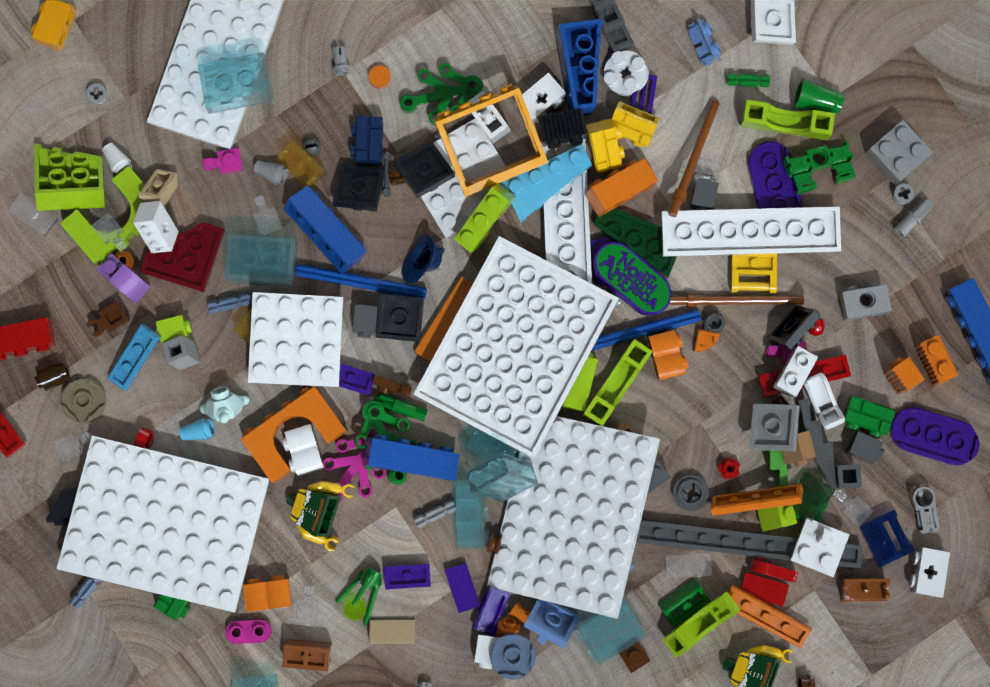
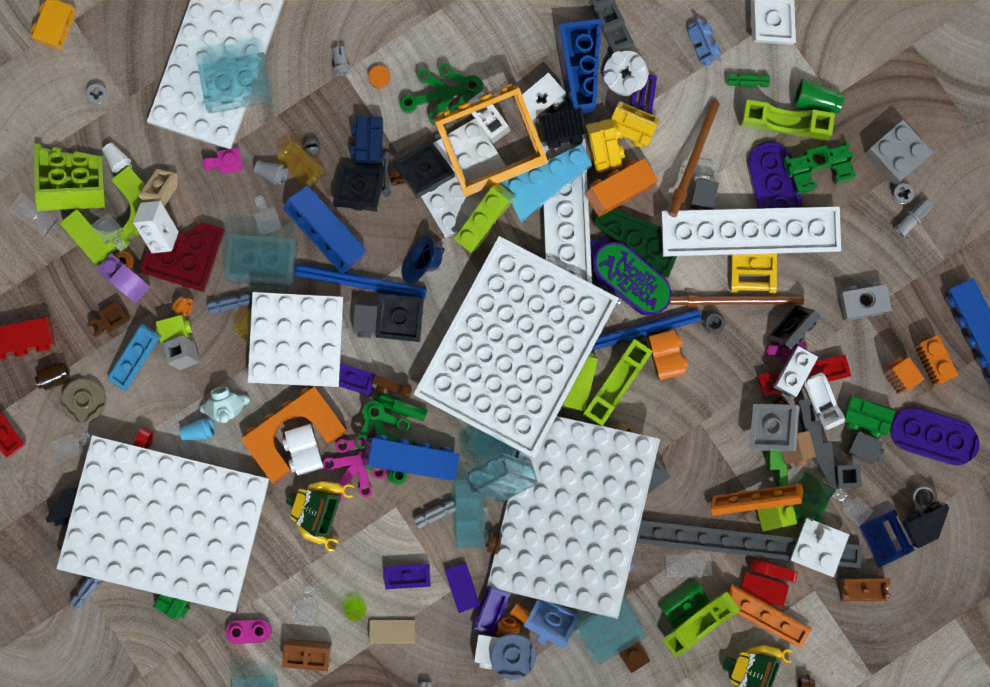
orange brick [243,575,292,612] -> none
green plant [336,567,382,626] -> none
orange tile [414,277,473,363] -> none
dark grey gear [673,475,709,511] -> none
orange tile [694,329,720,352] -> none
red plate [718,457,740,479] -> none
red hinge [808,319,825,336] -> none
white brick [909,548,950,598] -> none
none -> orange plate [172,296,193,316]
none -> black slope [902,501,949,548]

